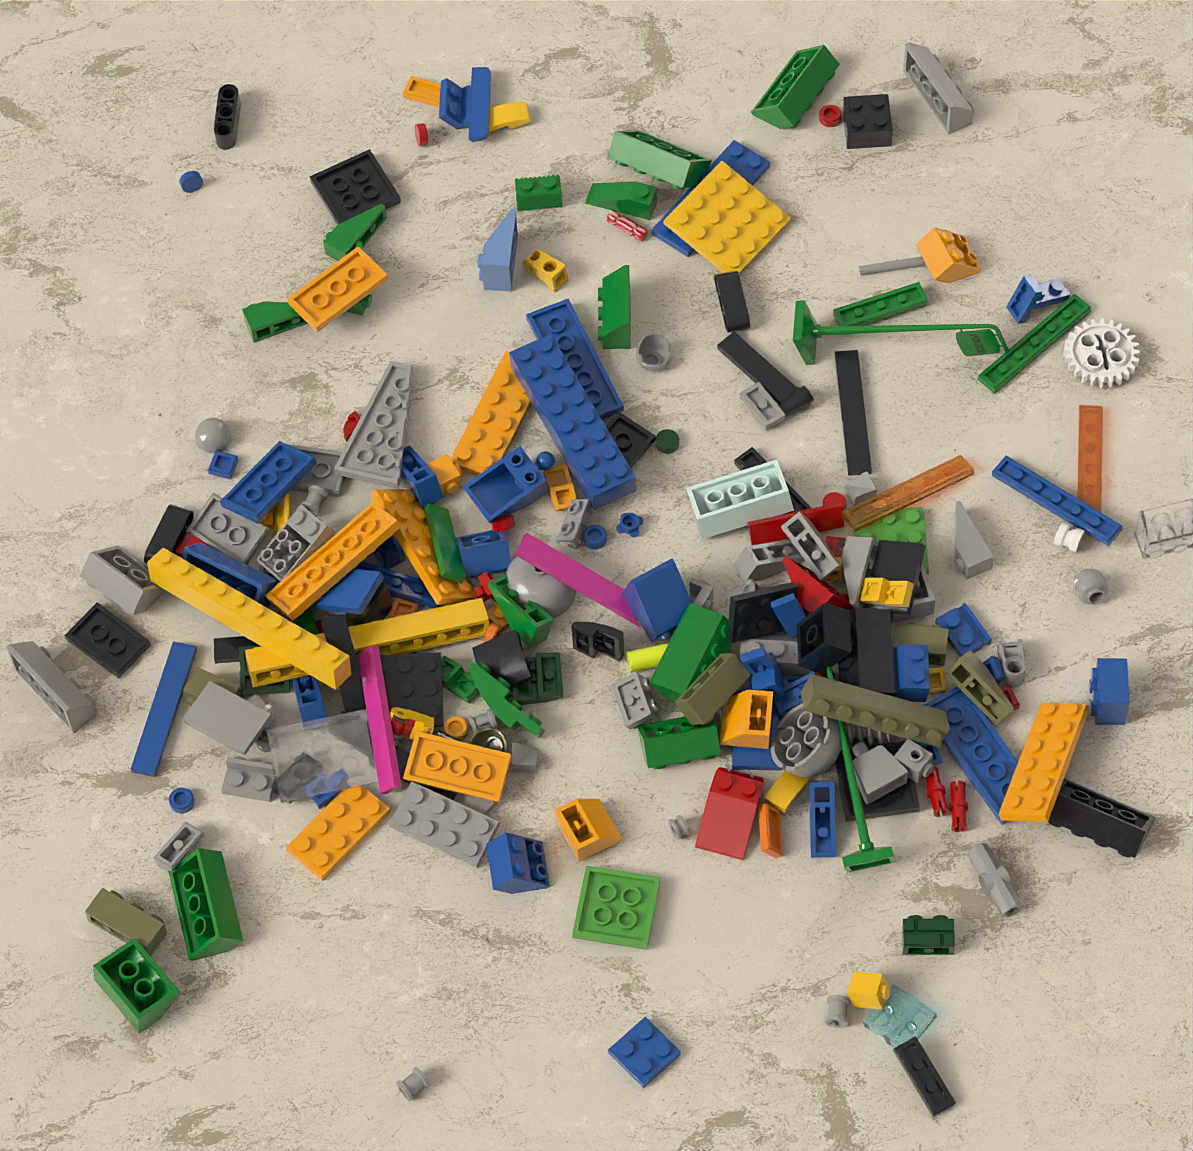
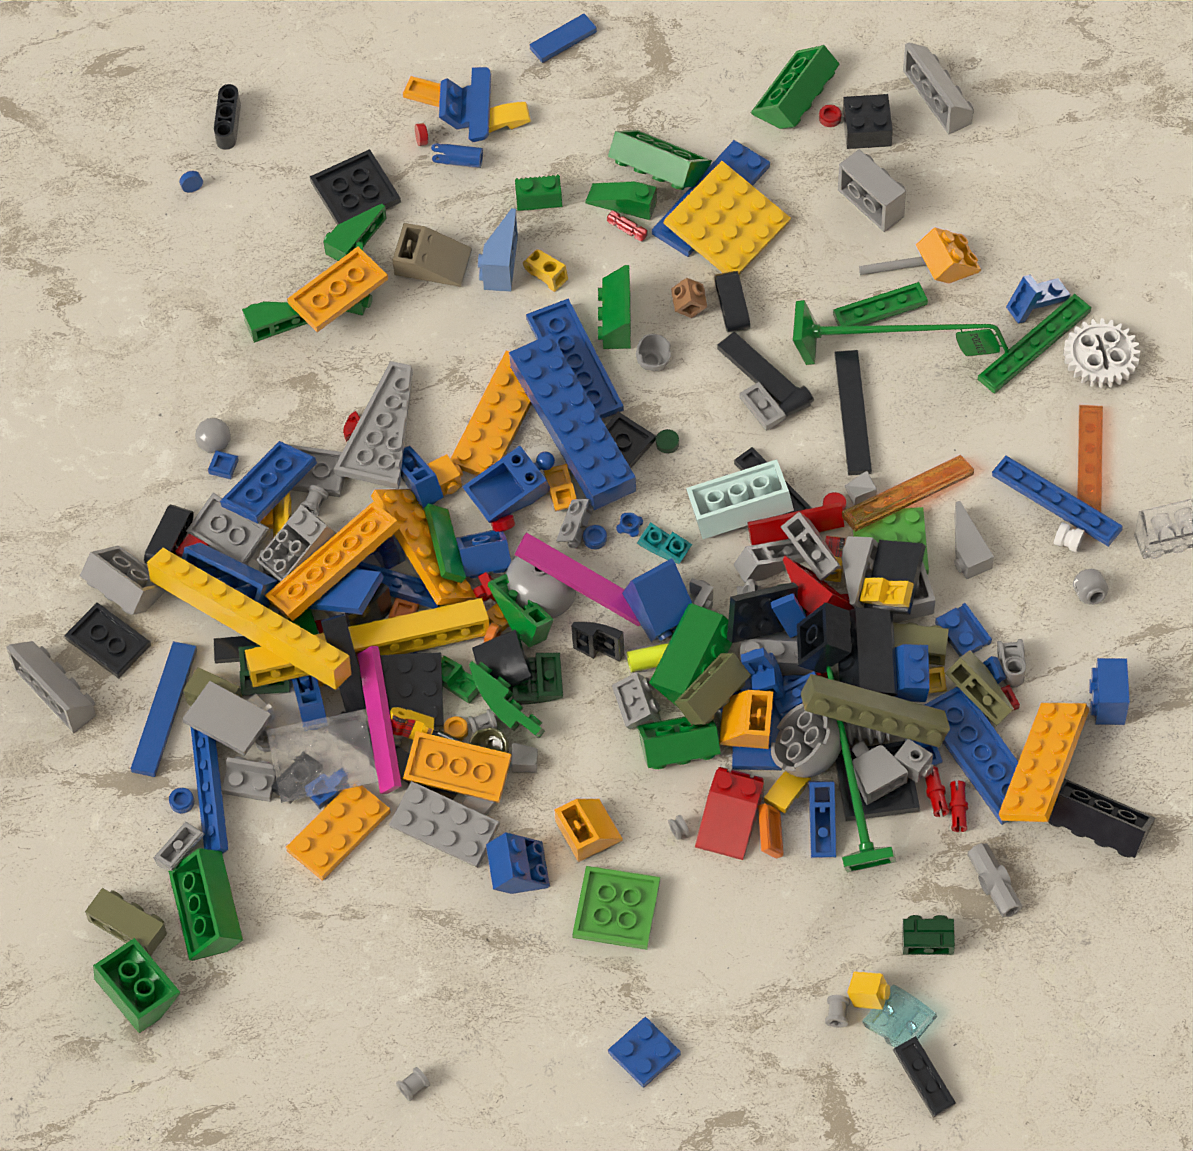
none -> blue plate [190,726,228,854]
none -> dark tan slope [392,223,472,287]
none -> blue piece [431,143,483,168]
none -> blue tile [529,13,597,63]
none -> teal slope [637,522,692,564]
none -> medium nougat brick [671,278,707,318]
none -> light grey brick [838,149,906,232]

